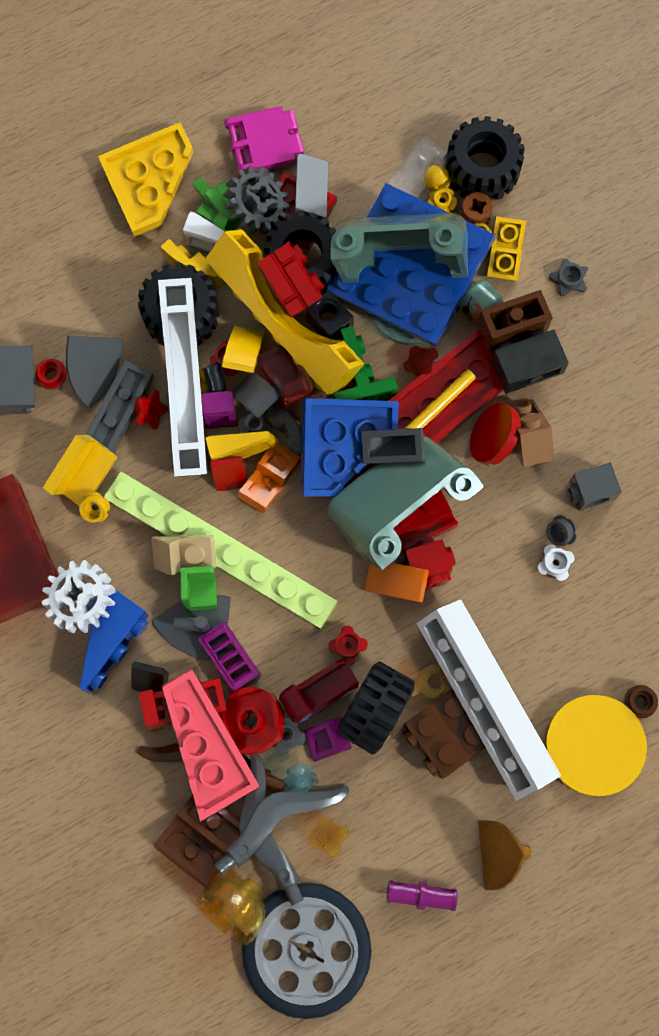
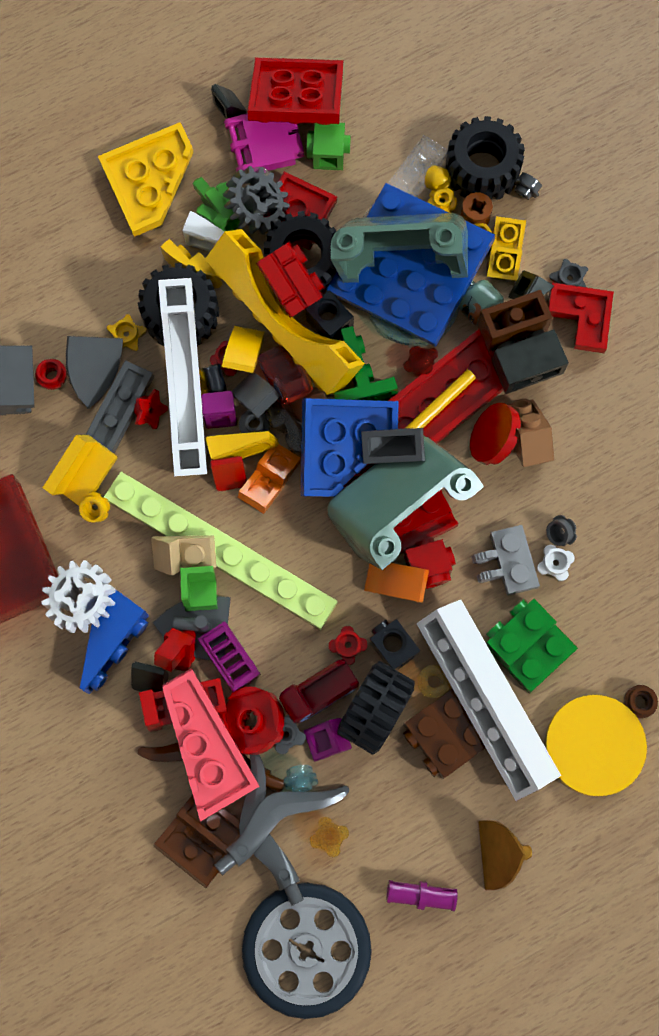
clear yellow cylinder [197,876,266,946] -> none
light grey slope [295,154,328,219] -> none
dark grey brick [567,462,622,511] -> none
none -> yellow plate [107,314,147,352]
none -> red piece [154,628,196,672]
none -> pearl dark grey slope [211,84,247,119]
none -> red plate [248,57,344,125]
none -> bright green brick [307,123,351,170]
none -> black brick [369,619,420,670]
none -> light grey hinge [471,525,540,596]
none -> green plate [486,599,578,694]
none -> pearl dark grey slope [508,270,554,299]
none -> dark grey plate [514,172,542,200]
none -> red plate [548,282,614,353]

